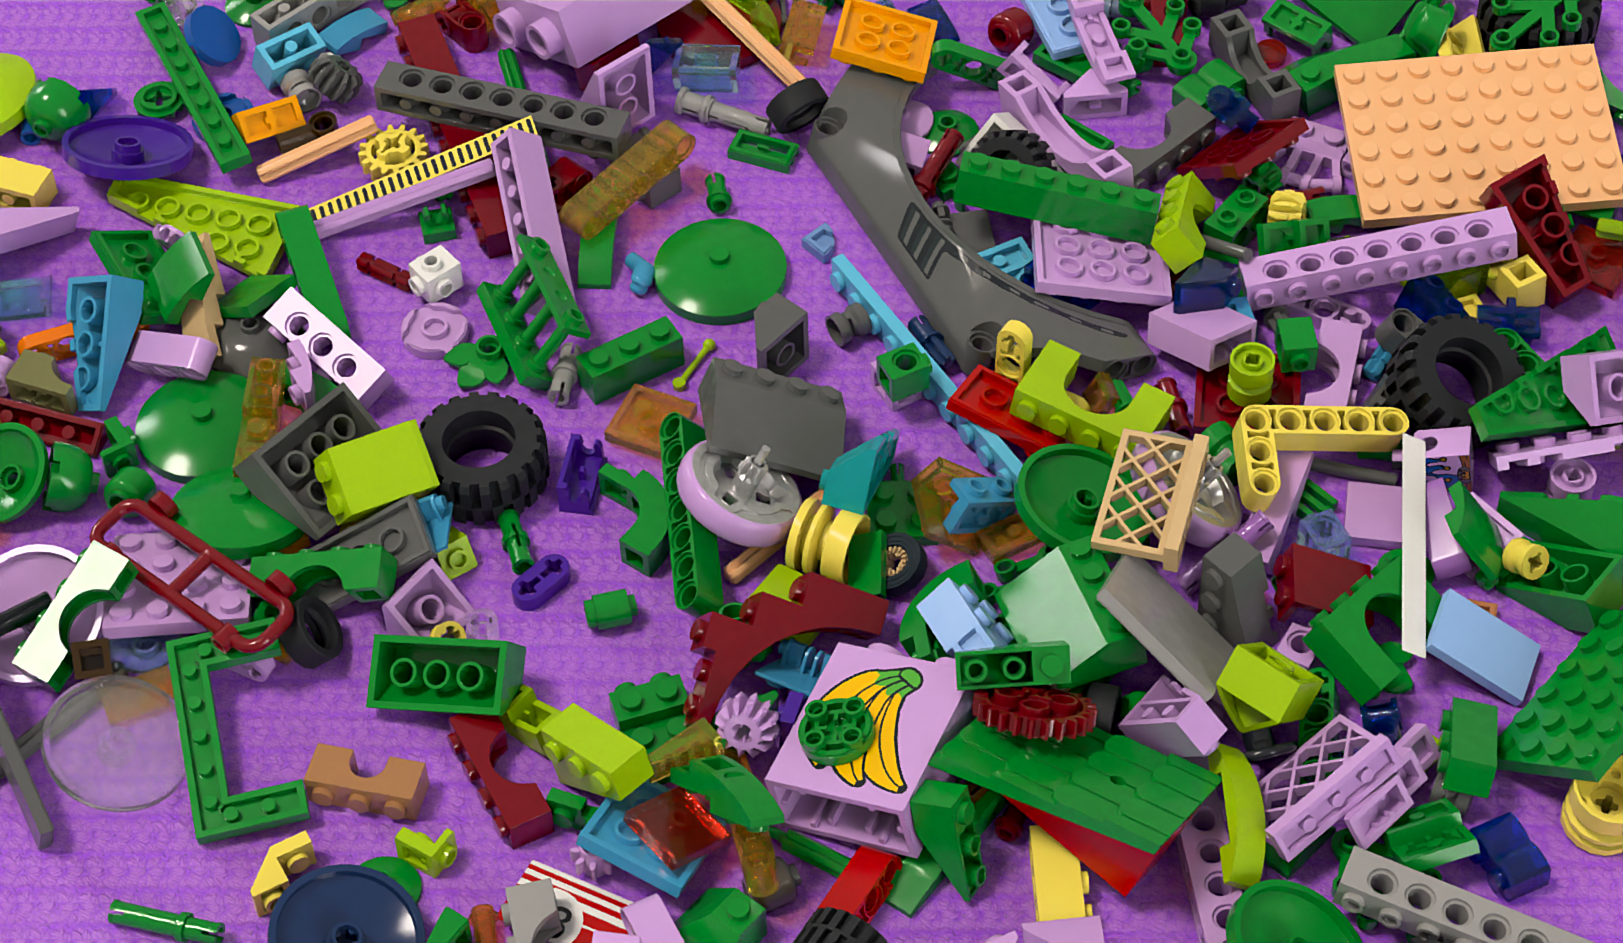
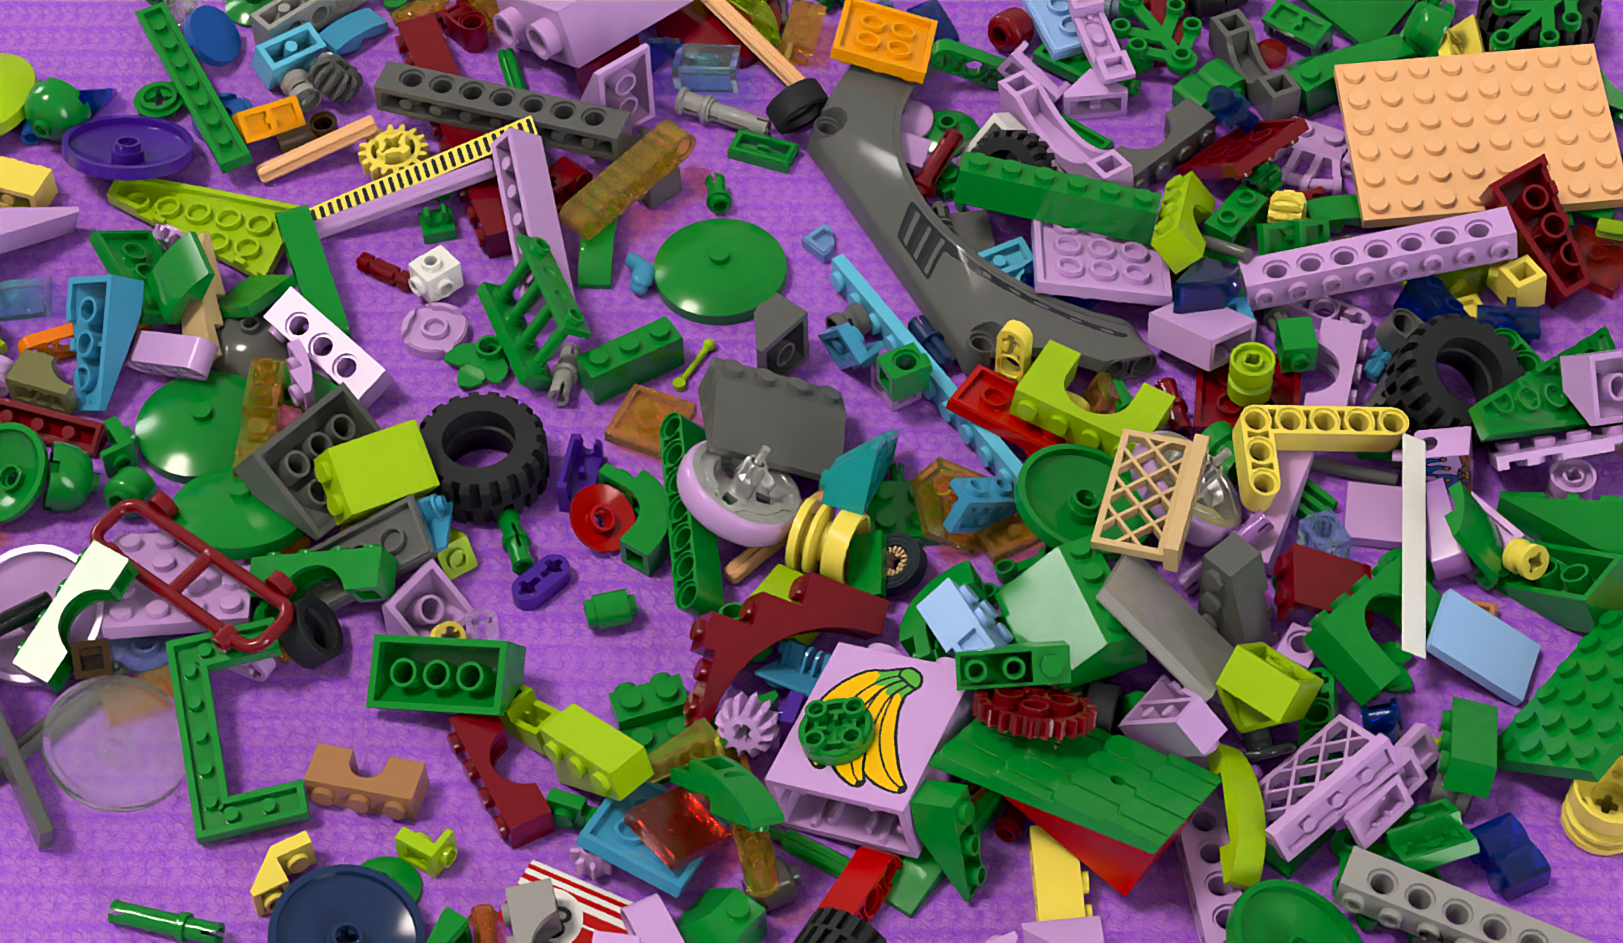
none -> red dish [569,484,635,553]
none -> dark azure bracket [817,322,886,370]

